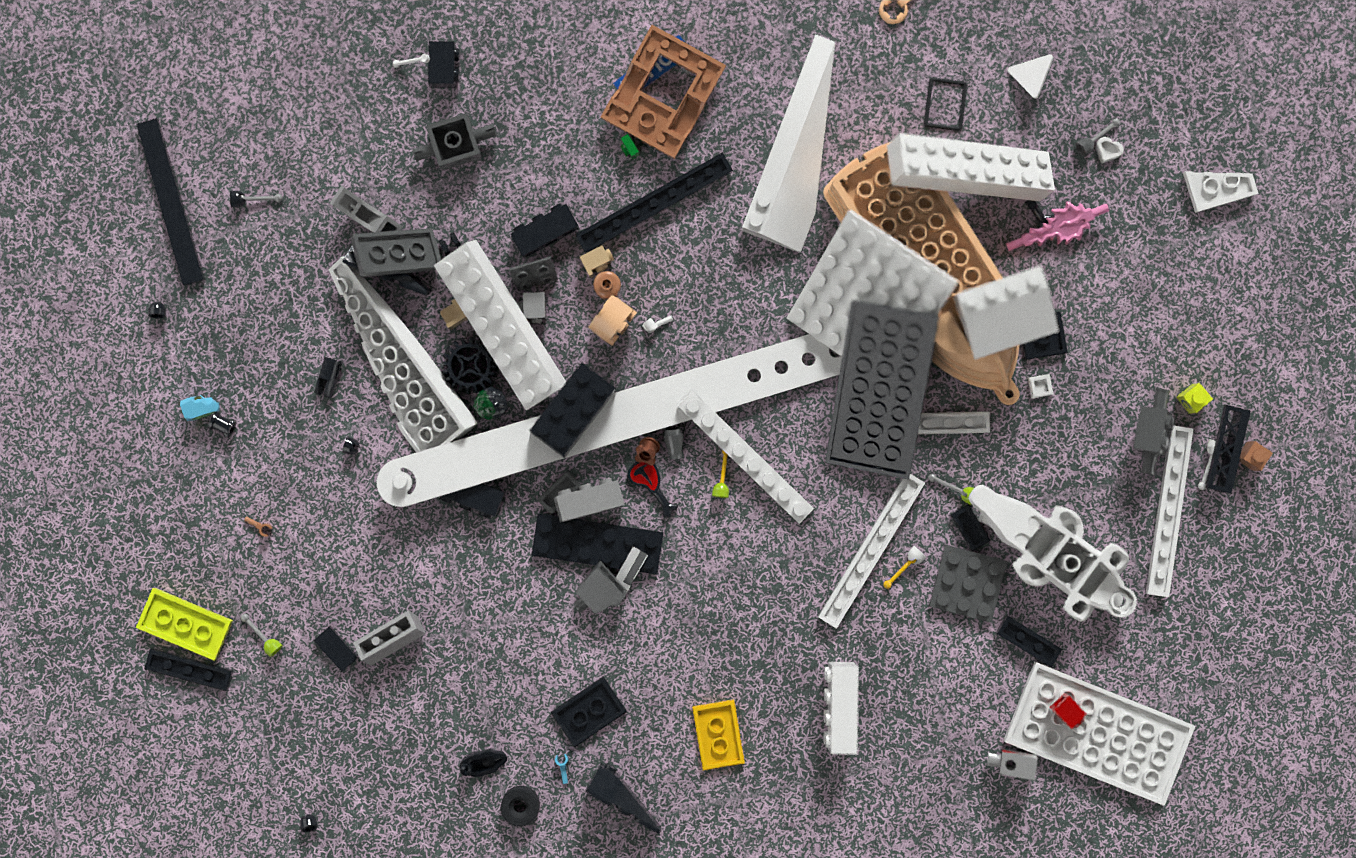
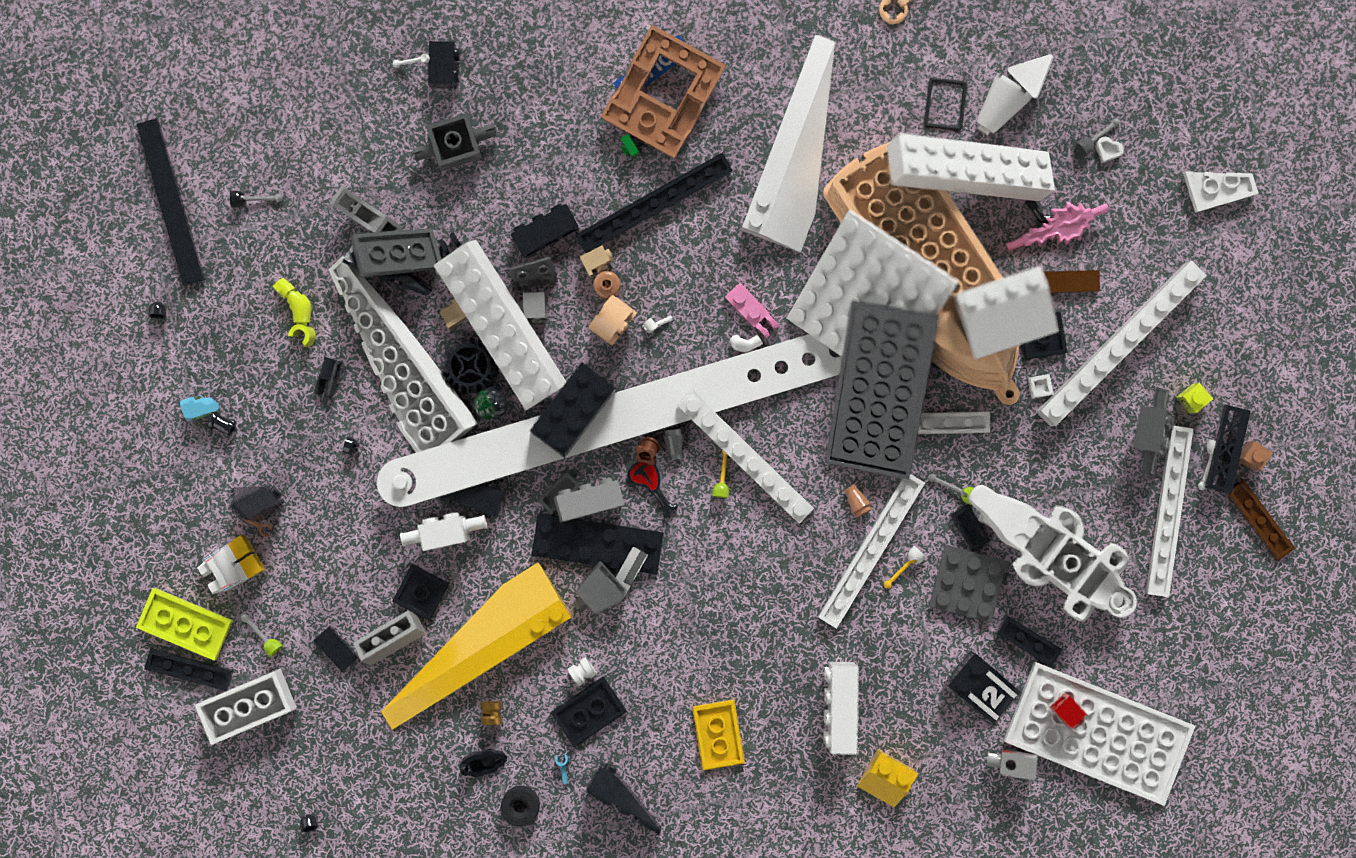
none -> white brick [195,668,297,745]
none -> white hips [197,535,266,594]
none -> black wedge [229,486,284,521]
none -> neon yellow piece [272,278,316,347]
none -> yellow wedge [381,562,572,730]
none -> black tile [392,563,450,621]
none -> white brick [400,512,487,551]
none -> pearl gold wheel [481,701,503,725]
none -> white wheel [568,657,597,686]
none -> bright pink hinge [725,283,780,338]
none -> white arm [730,335,763,353]
none -> nougat cone [844,485,872,518]
none -> yellow slope [857,749,918,807]
none -> black slope [944,651,1020,724]
none -> white cone [977,73,1032,135]
none -> reddish brown tile [1013,270,1100,293]
none -> white brick [1036,261,1207,427]
none -> reddish brown tile [1226,480,1295,561]

